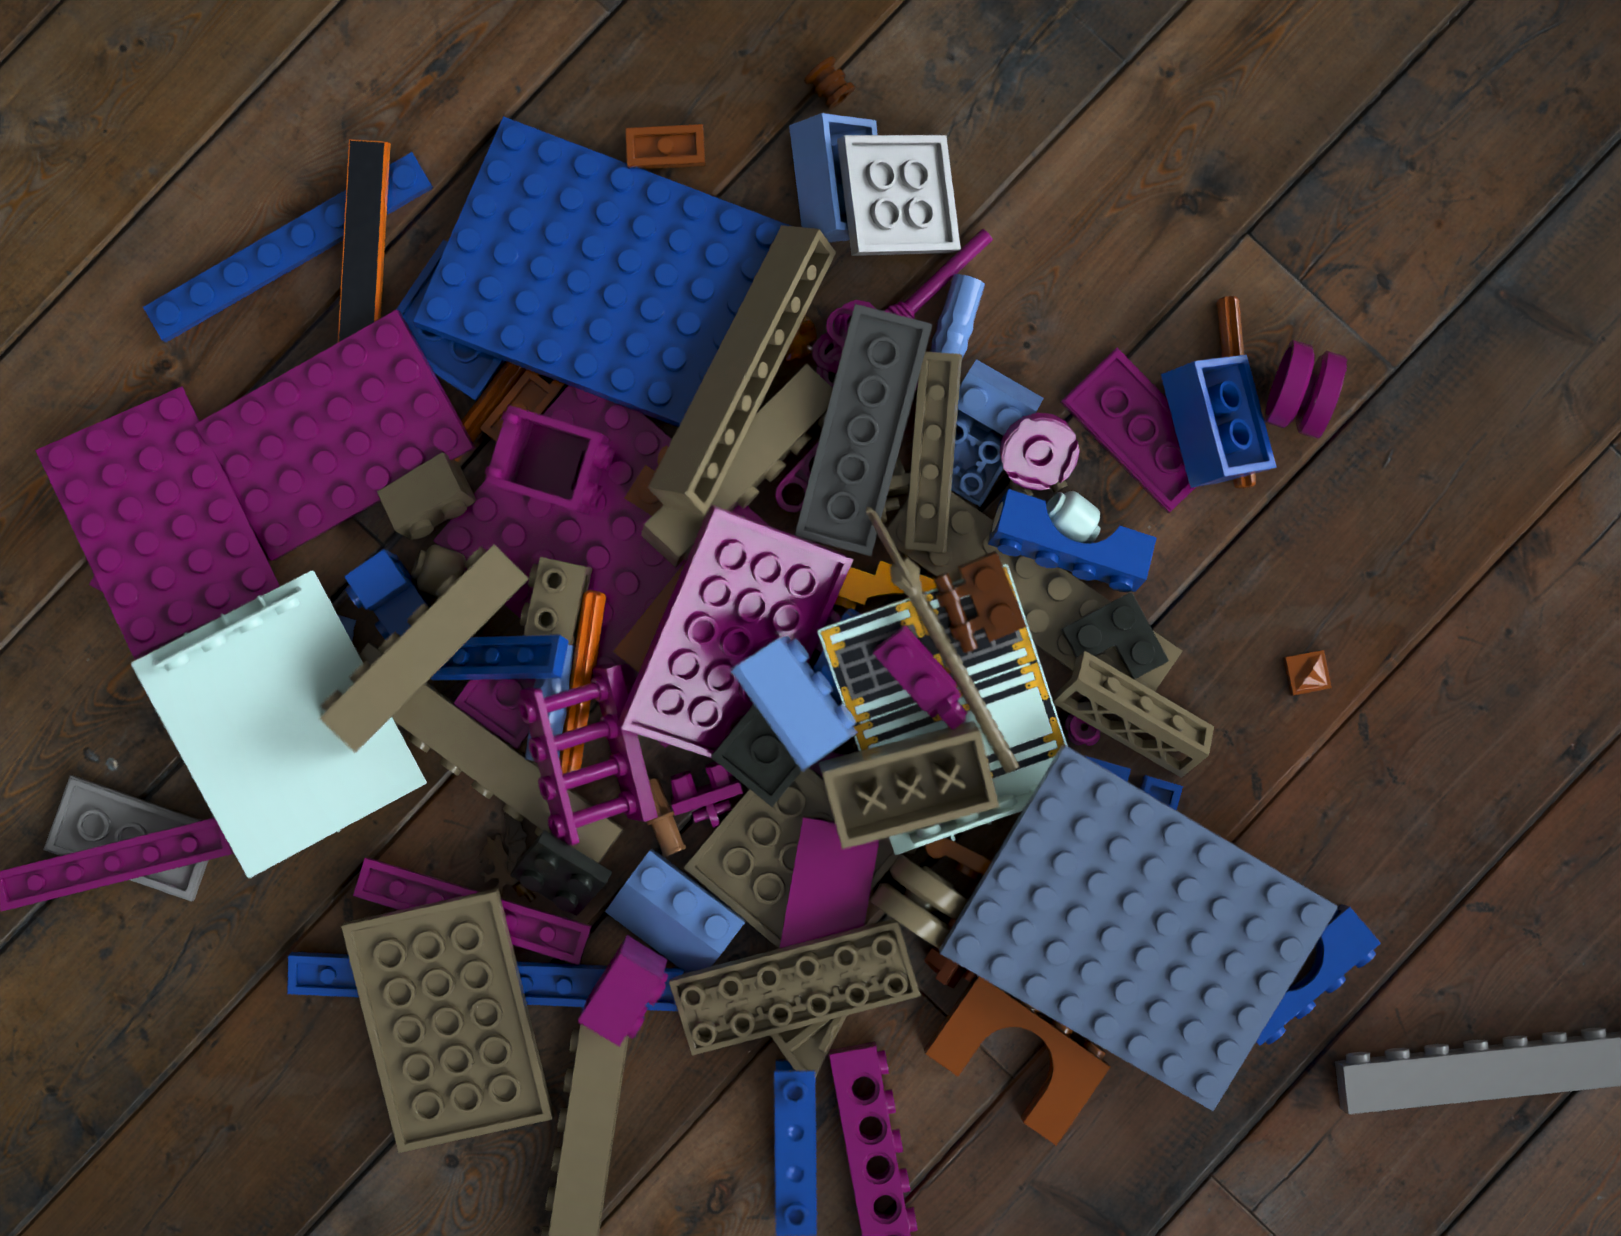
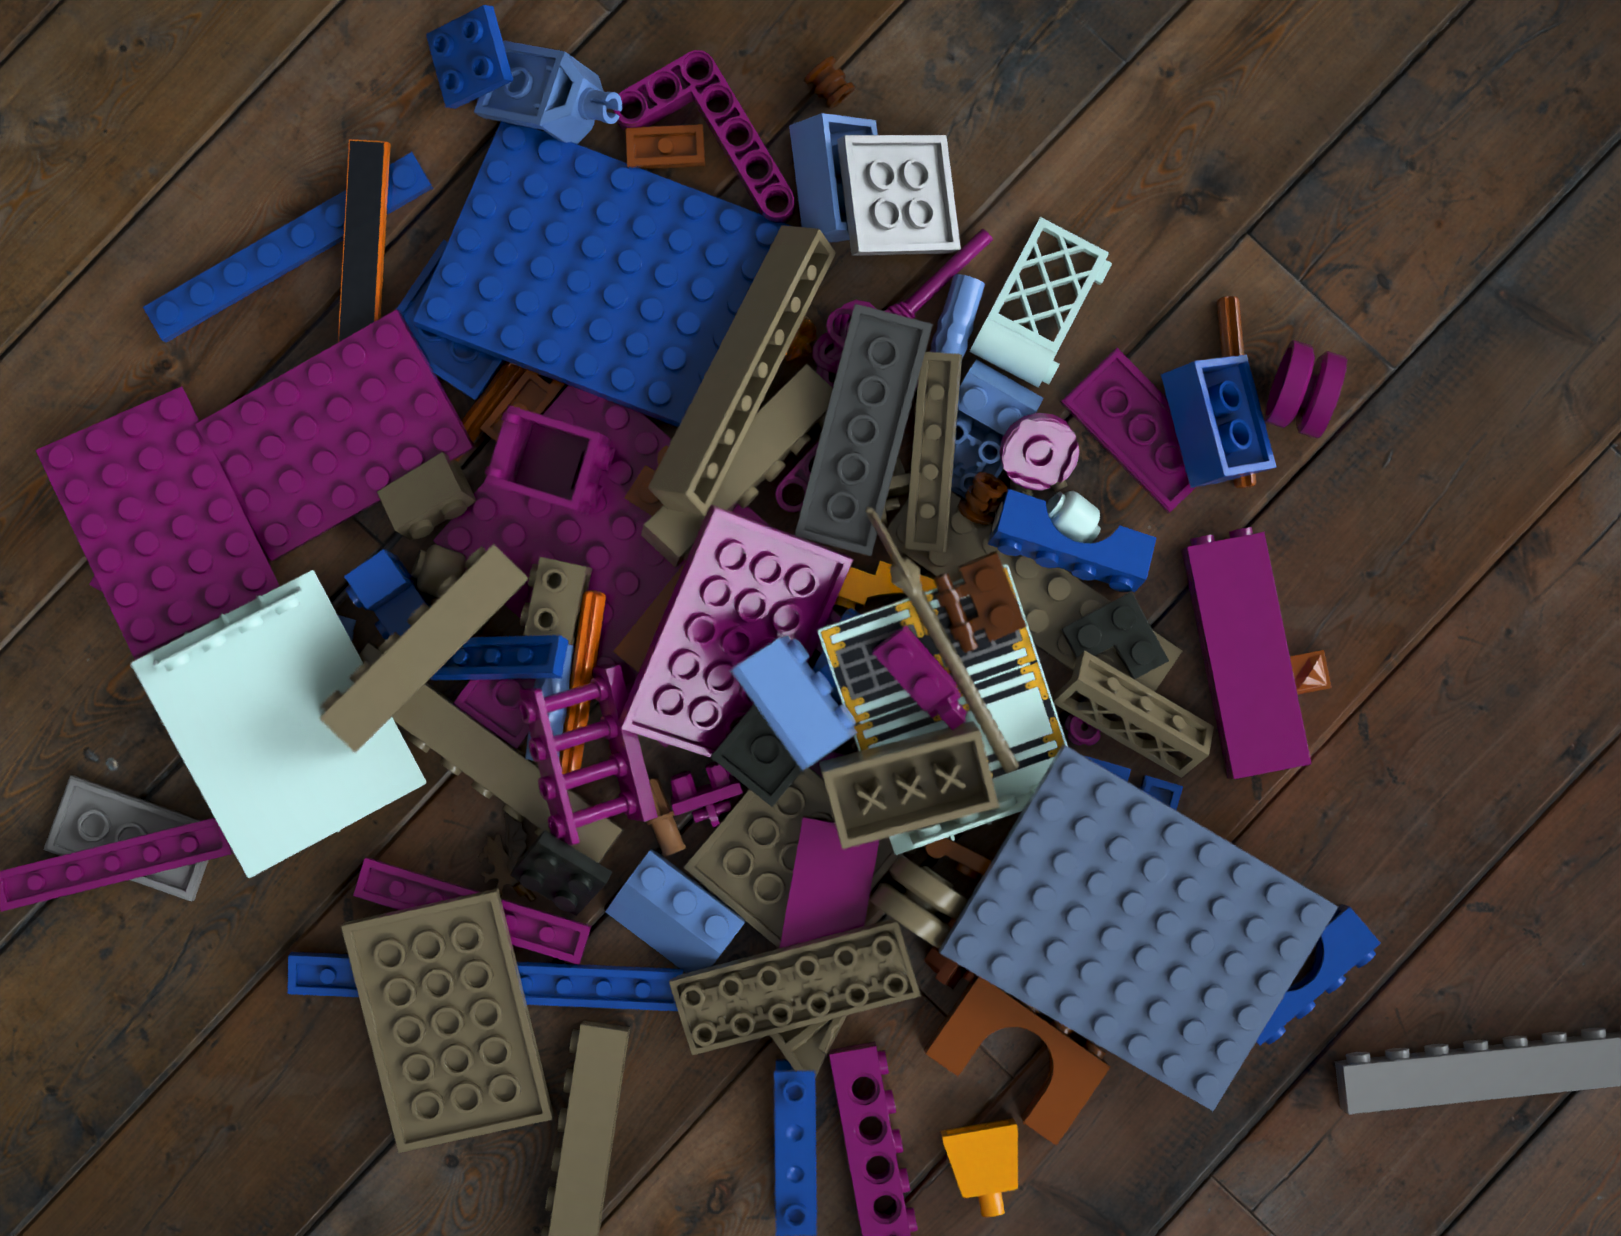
magenta brick [578,935,669,1047] -> none
none -> blue plate [426,5,513,109]
none -> medium blue plate [474,41,622,144]
none -> magenta beam [613,50,794,224]
none -> light orange torso [940,1118,1018,1217]
none -> reddish brown bush [957,472,1007,525]
none -> light aqua piece [969,217,1112,388]
none -> magenta brick [1182,527,1312,779]

